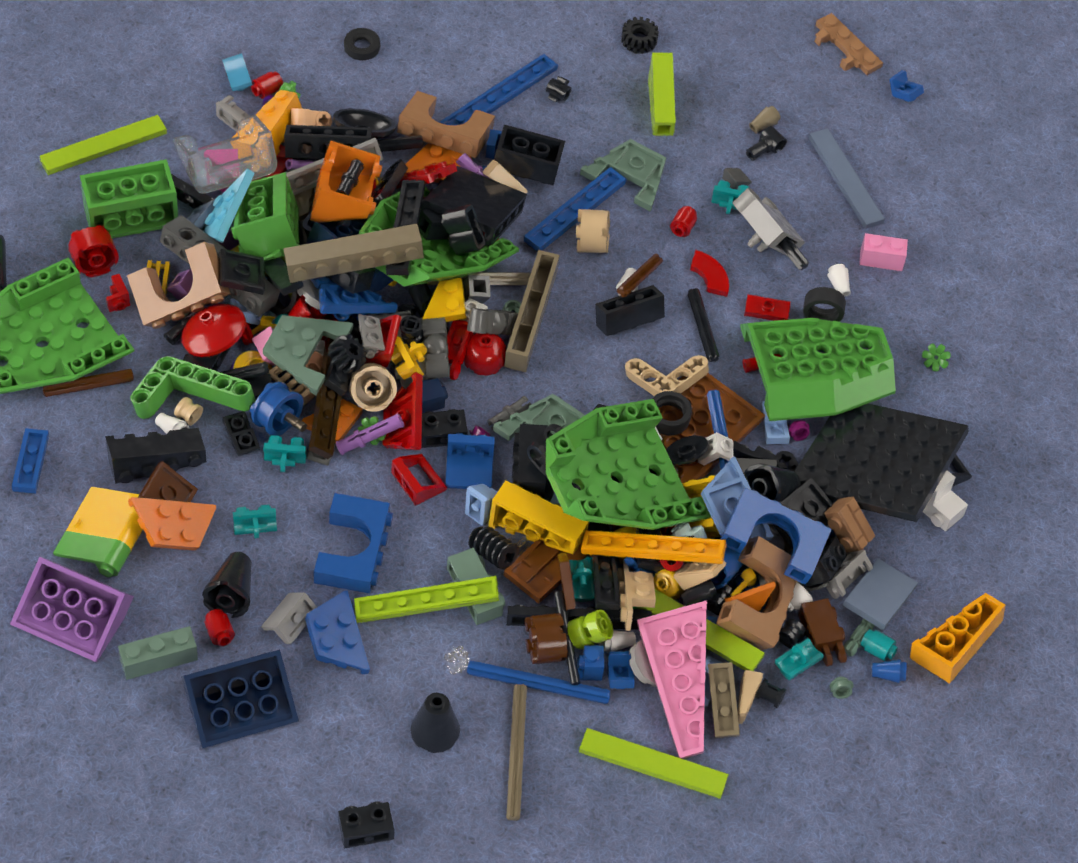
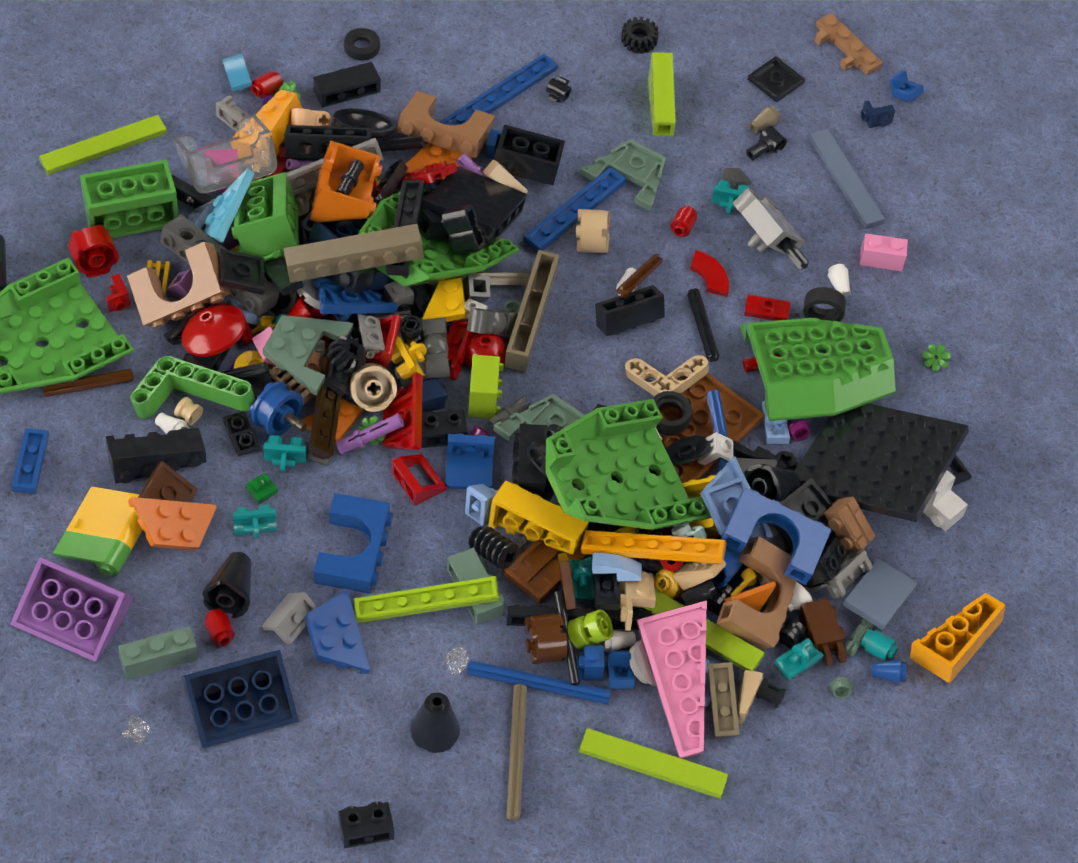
none -> clear plant [122,715,149,745]
none -> green tile [245,473,278,504]
none -> black brick [313,62,381,108]
none -> light grey brick [383,281,414,312]
none -> lime container [468,355,504,419]
none -> light blue slope [592,553,642,581]
none -> black tile [747,56,805,103]
none -> dark blue bracket [861,100,895,128]

